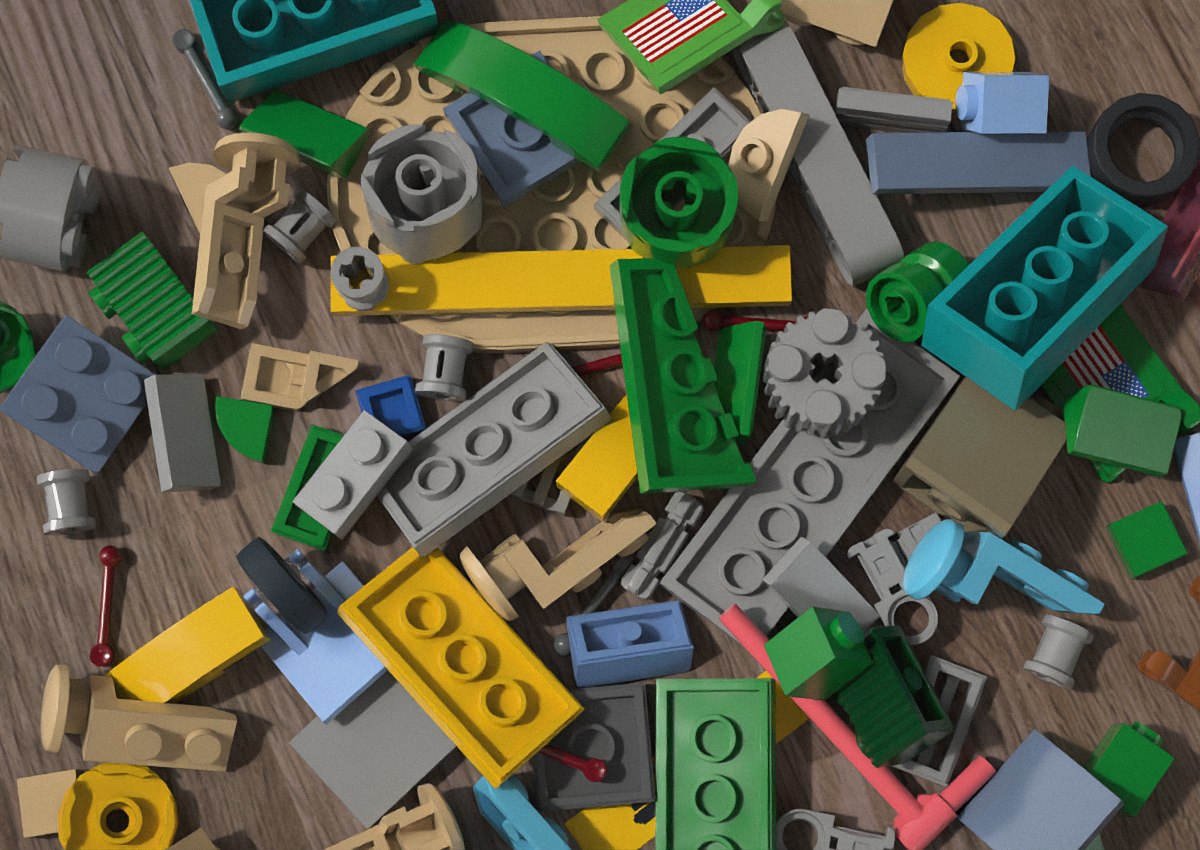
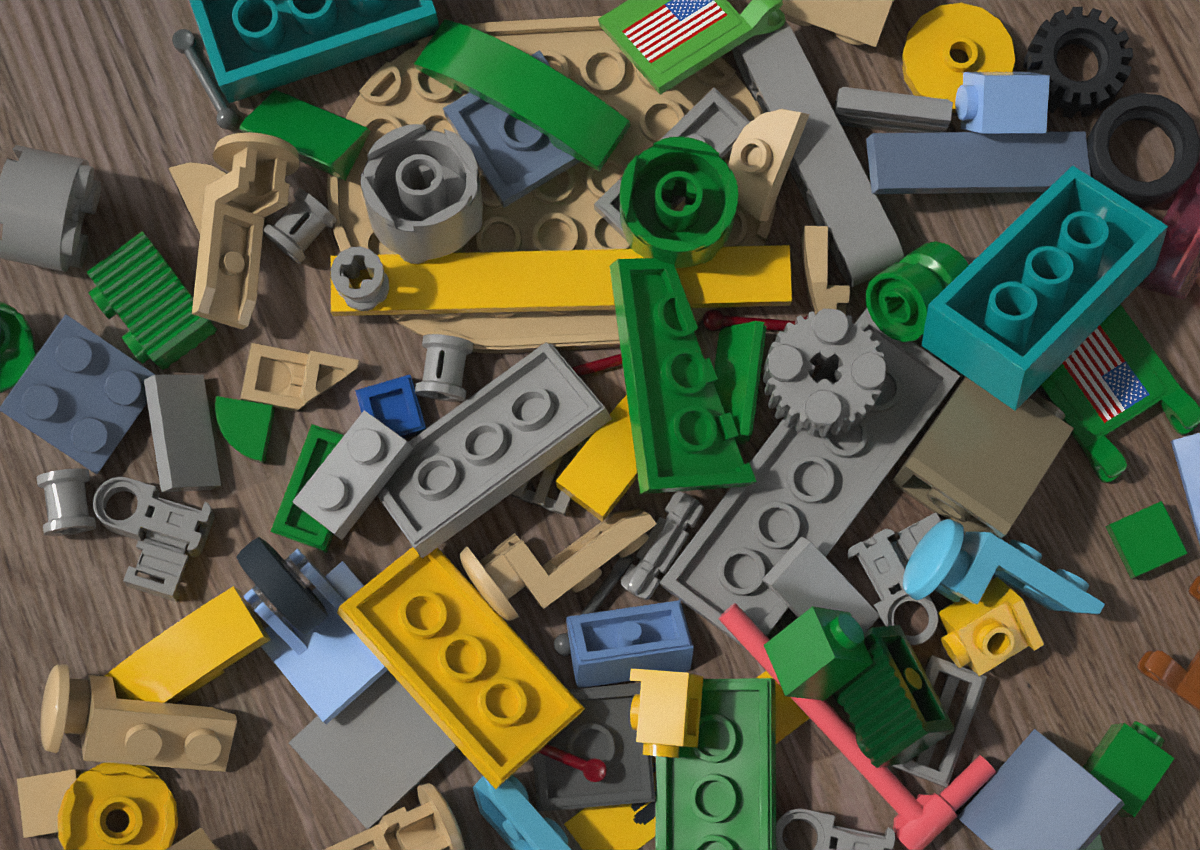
dark red hinge [89,545,122,667] -> none
light grey bush [1022,614,1094,690] -> none
green slope [1063,385,1181,477] -> none
none -> light grey piece [93,477,215,602]
none -> yellow brick [630,668,703,758]
none -> tan slope [800,226,850,315]
none -> yellow brick [938,577,1044,676]
none -> black tyre [1023,6,1133,118]

